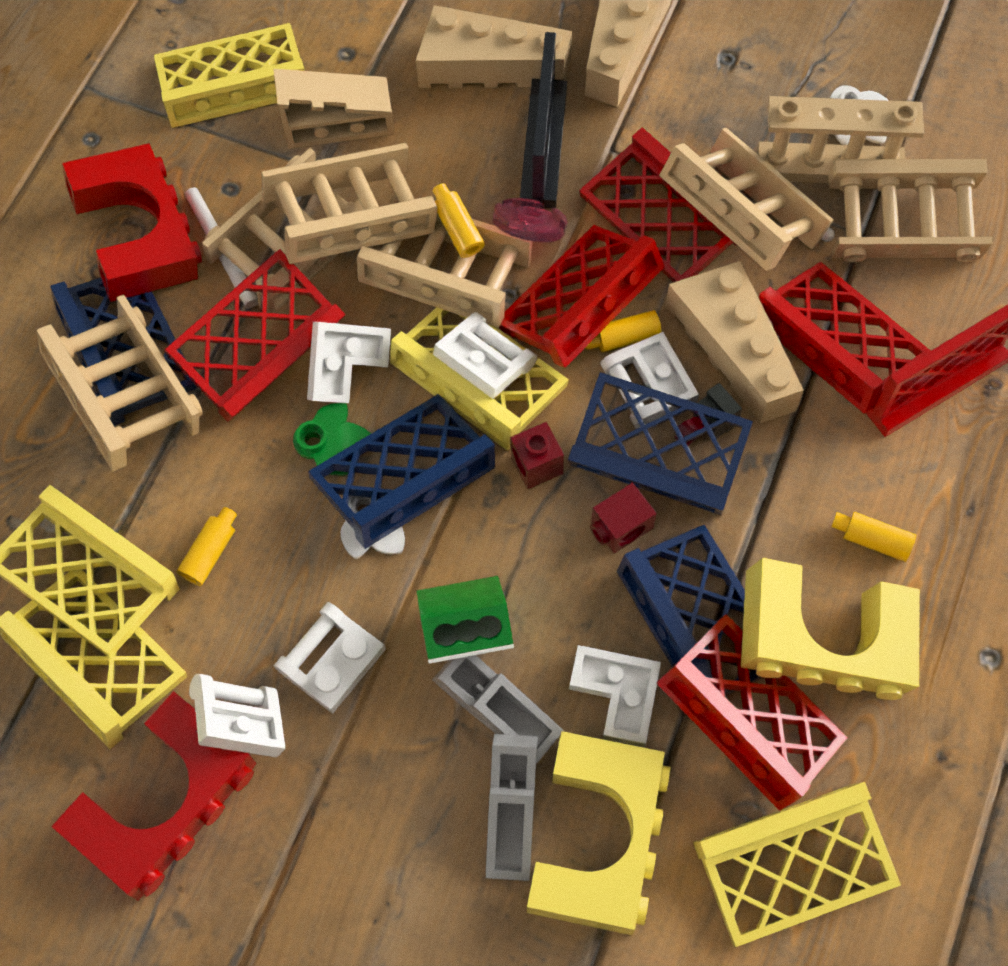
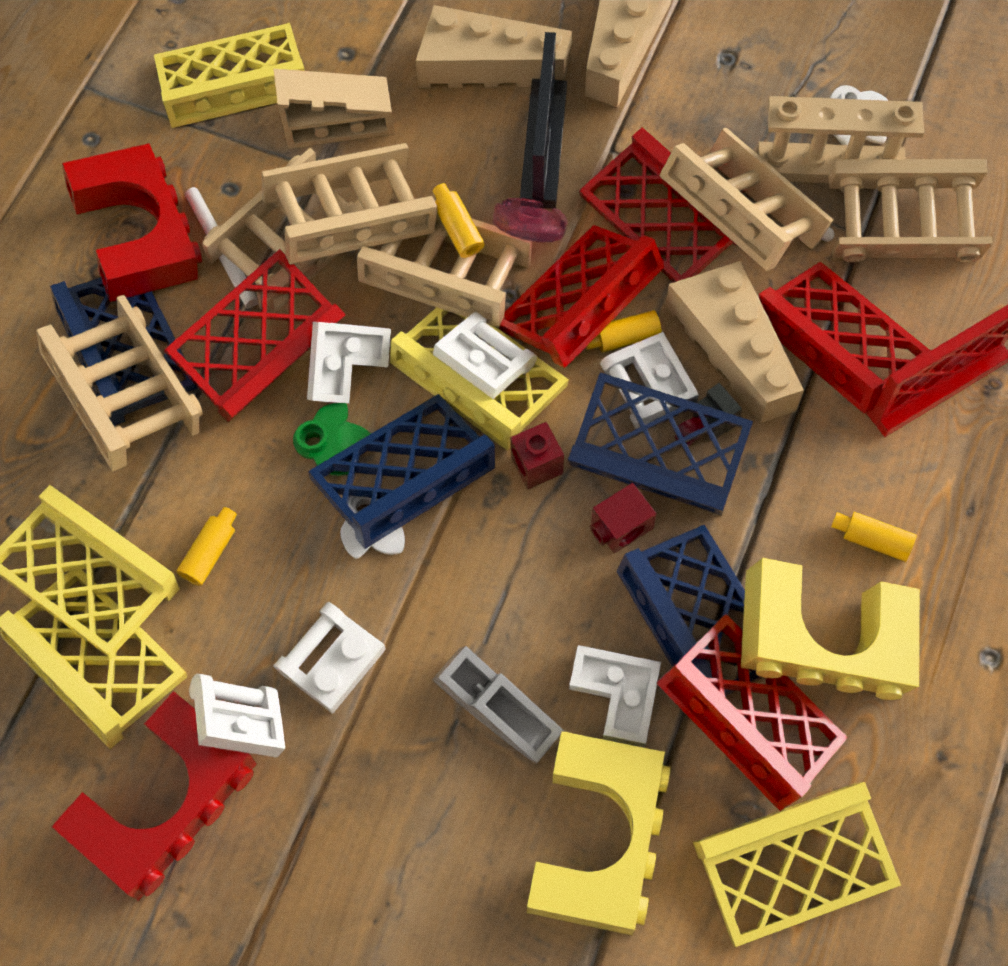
green piece [416,576,514,664] -> none
light grey slope [485,734,537,881] -> none

